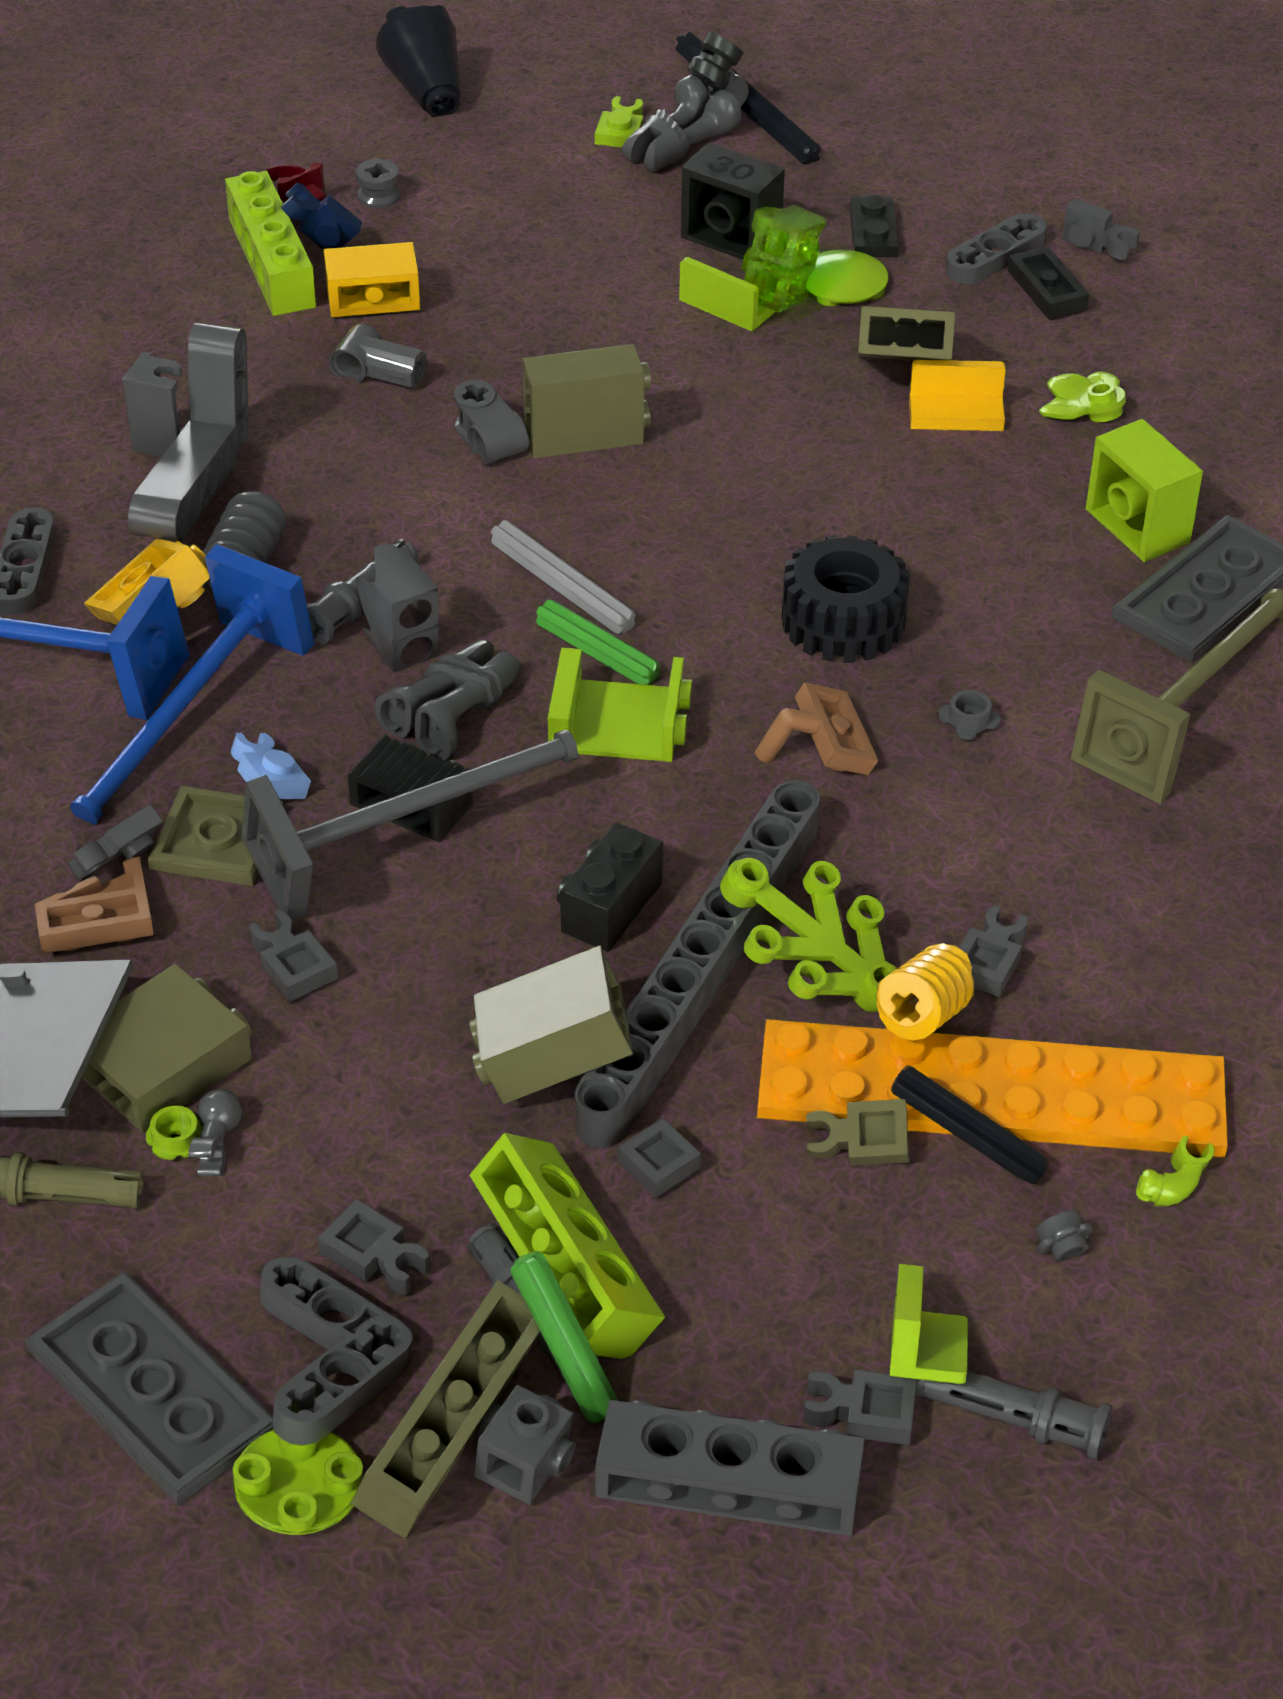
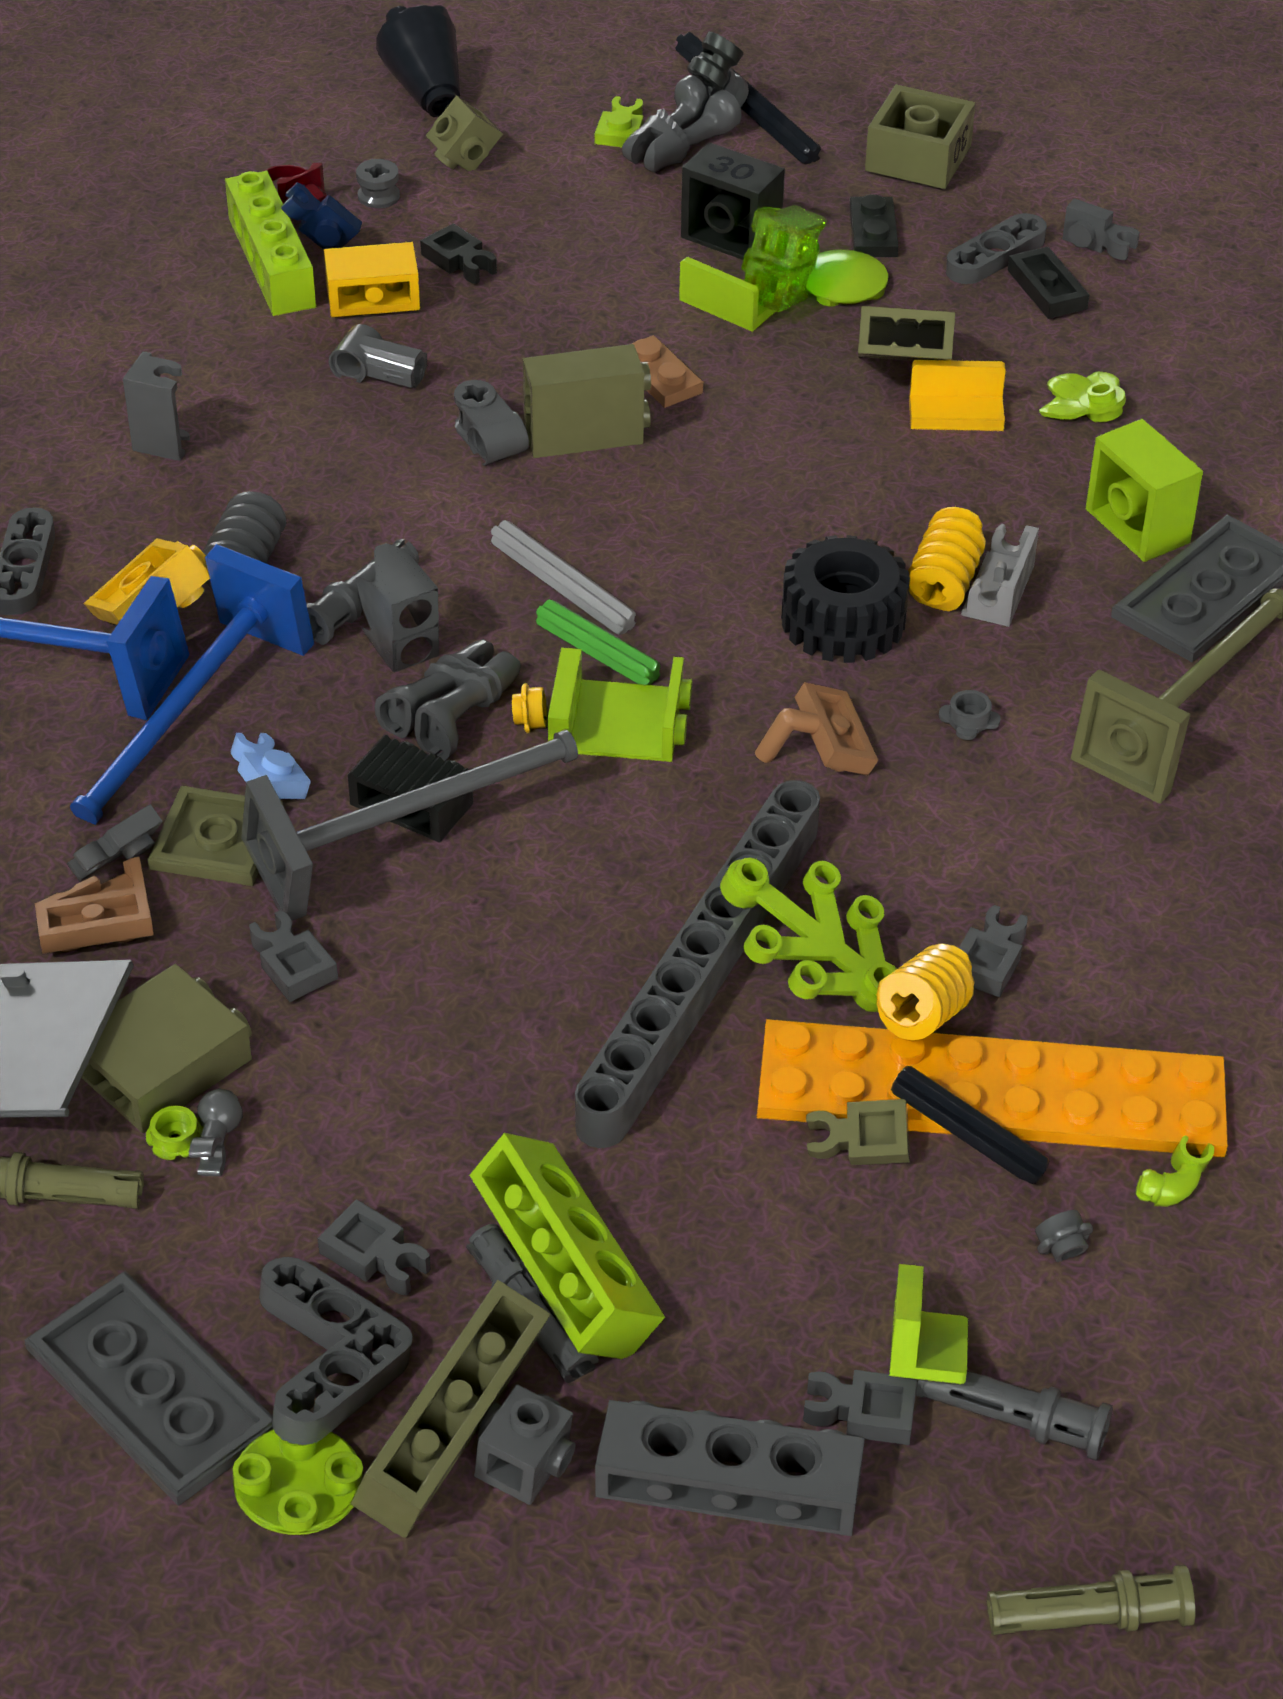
dark grey beam [128,322,248,542] -> none
brick [469,945,633,1104] -> none
bright green axle [510,1251,618,1424] -> none
pearl dark grey brick [557,822,663,952] -> none
dark grey plate [618,1118,701,1198] -> none
none -> pearl dark grey plate [420,223,497,284]
none -> olive brick [426,95,503,171]
none -> yellow plate [512,683,547,733]
none -> medium nougat plate [631,335,703,408]
none -> olive brick [865,84,976,189]
none -> yellow piece [908,507,986,612]
none -> light grey hinge [961,524,1039,627]
none -> olive pin [987,1565,1195,1636]

